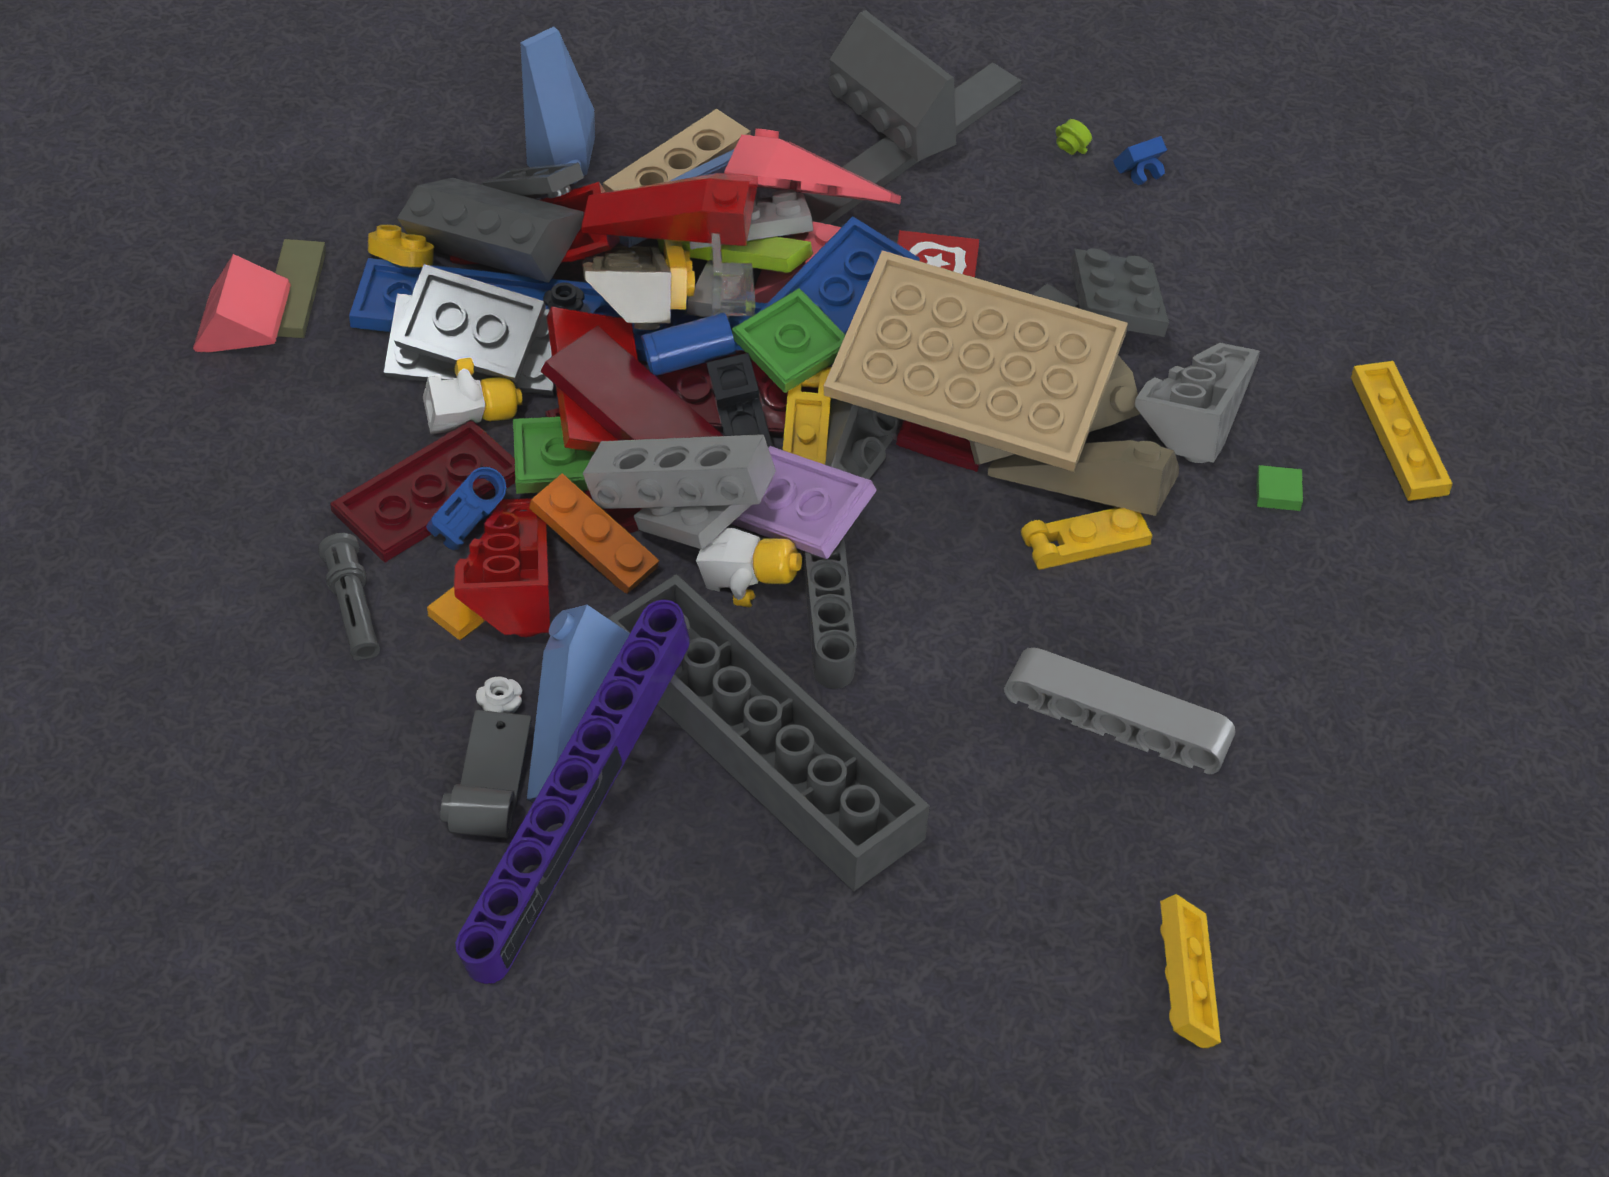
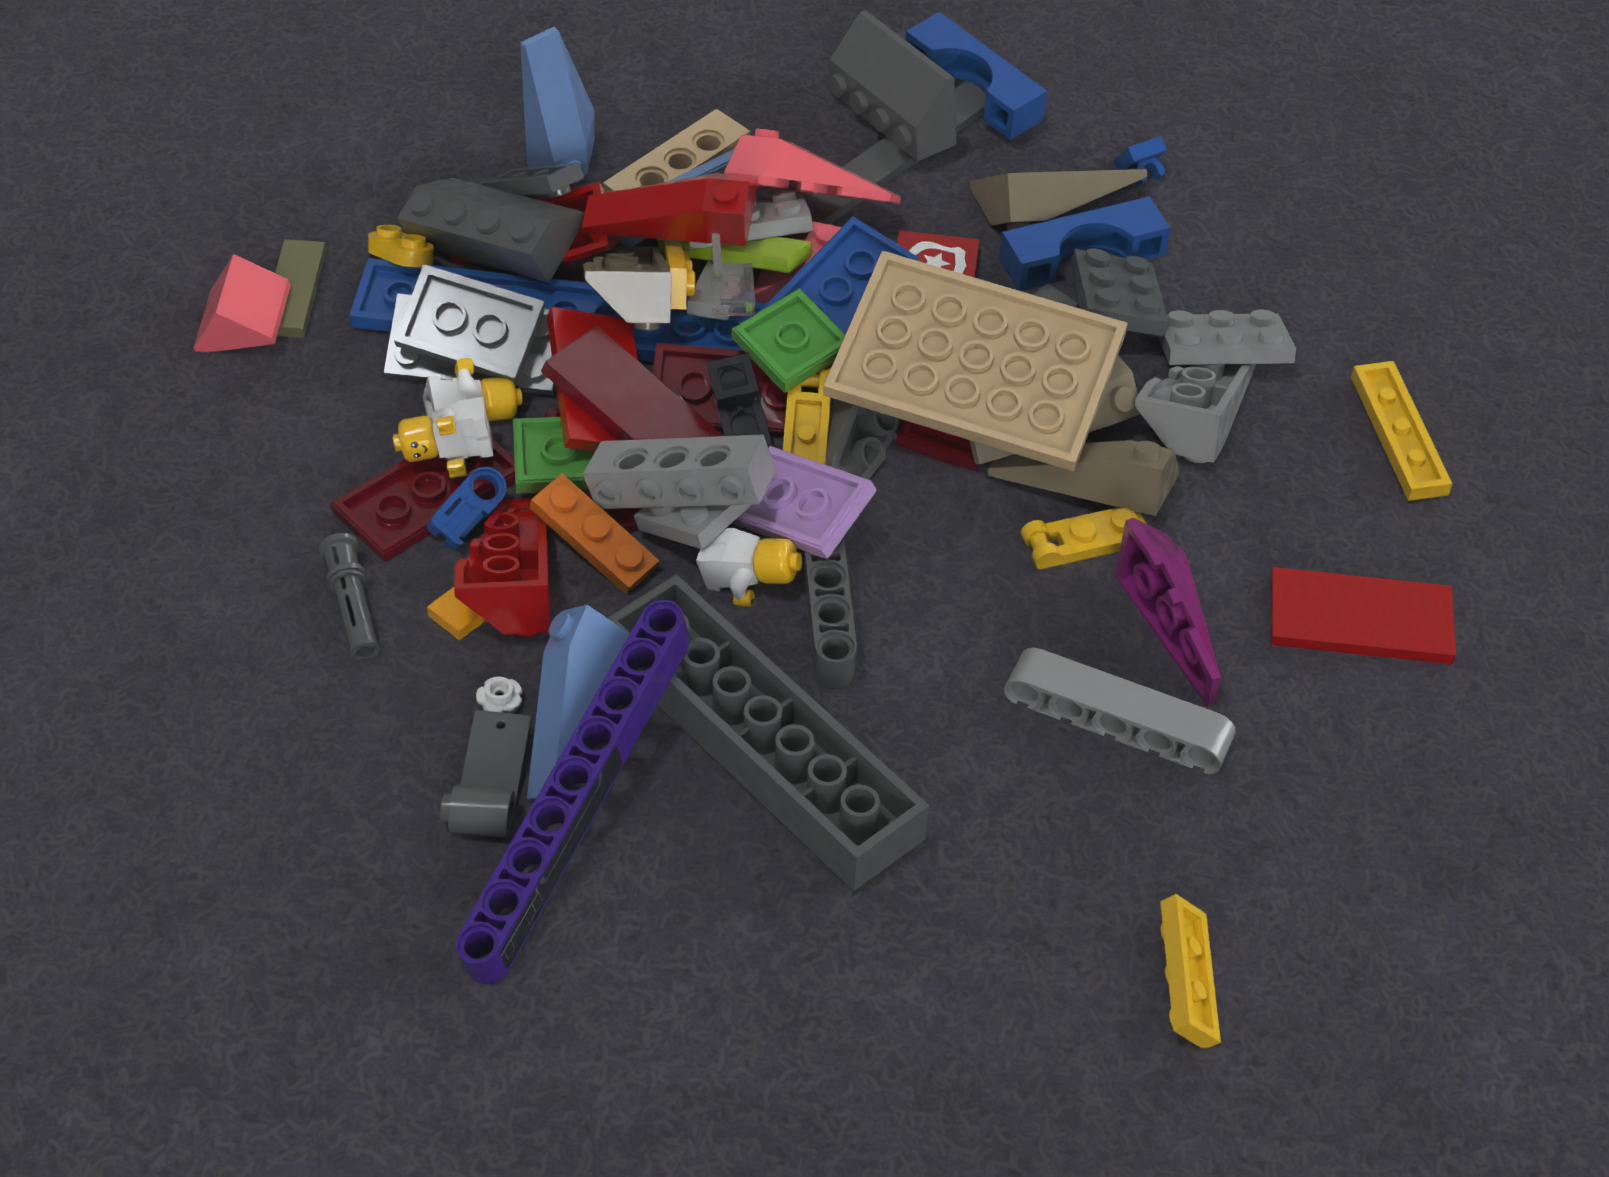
black plate [543,282,585,311] -> none
blue pin [641,312,736,376] -> none
lime plate [1055,119,1092,155] -> none
bright green tile [1256,465,1303,511] -> none
none -> piece [393,396,493,478]
none -> blue arch [905,12,1047,140]
none -> dark tan wedge [969,169,1147,231]
none -> blue arch [999,196,1171,291]
none -> magenta wedge [1115,518,1221,707]
none -> light grey plate [1157,309,1296,365]
none -> red tile [1270,567,1456,665]

